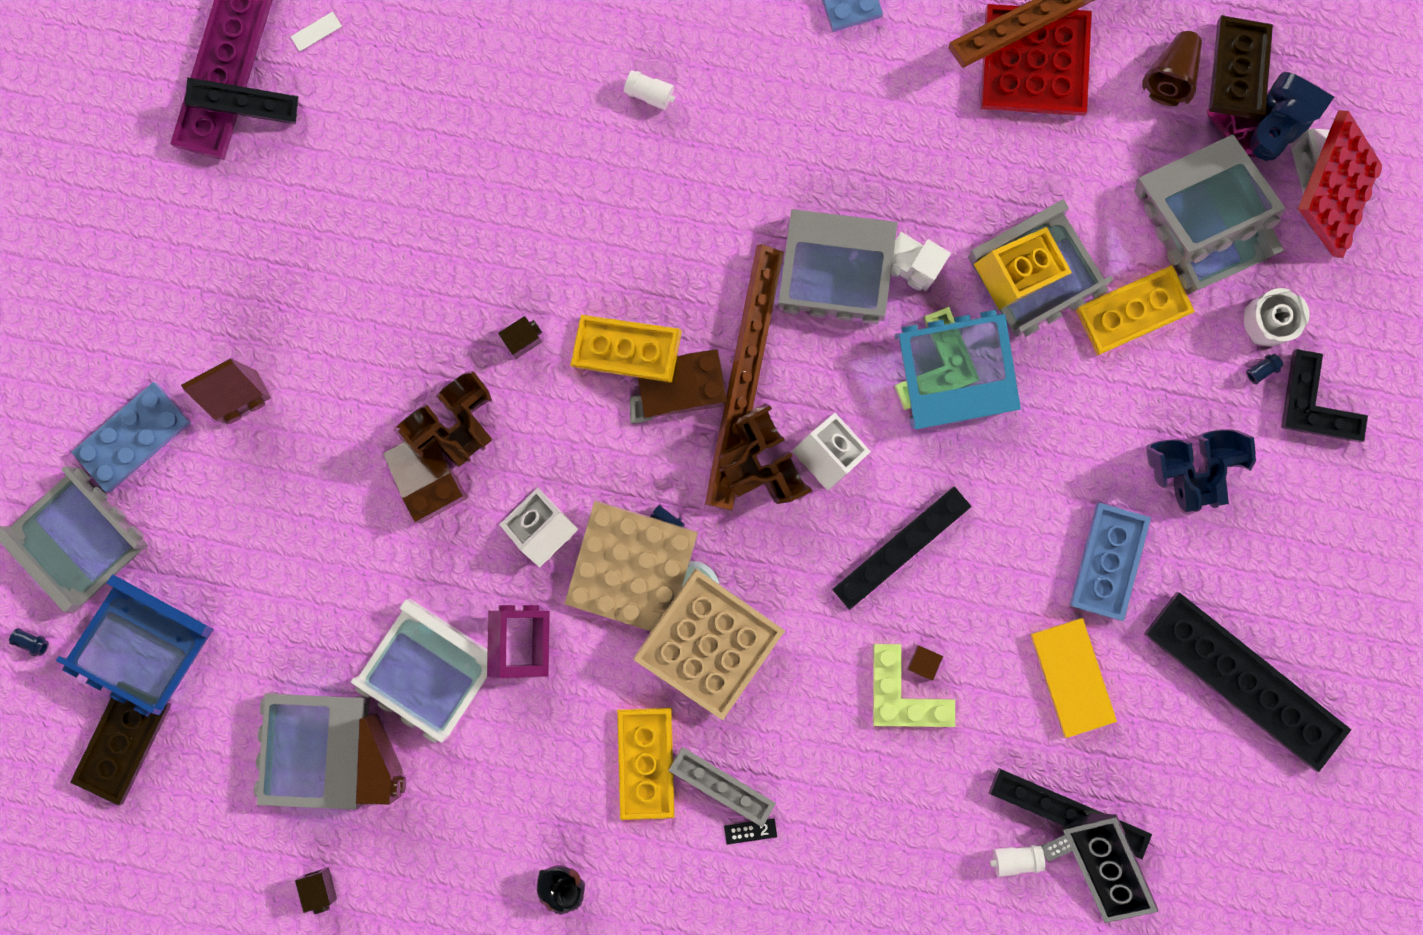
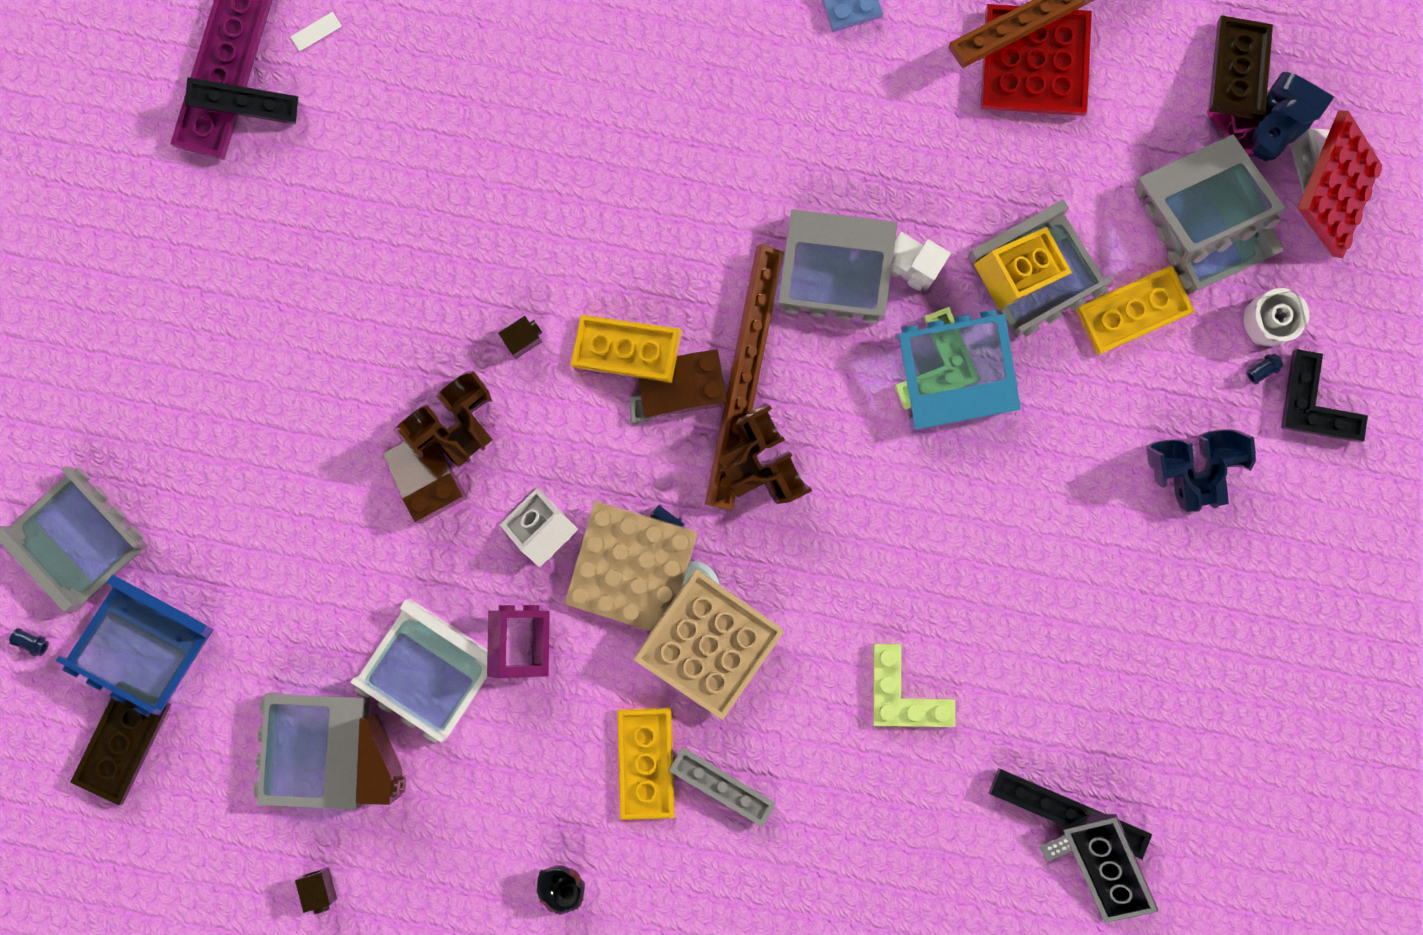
medium blue plate [71,382,191,493] -> none
reddish brown slope [181,358,271,424] -> none
white piece [624,70,675,110] -> none
black sticker [724,818,777,845] -> none
white slope [792,413,871,490] -> none
black plate [832,486,972,610] -> none
reddish brown tile [907,645,943,681] -> none
white piece [990,845,1045,877] -> none
yellow tile [1030,618,1117,738] -> none
medium blue plate [1069,503,1151,621] -> none
reddish brown cone [1142,31,1202,107] -> none
black plate [1144,592,1352,772] -> none

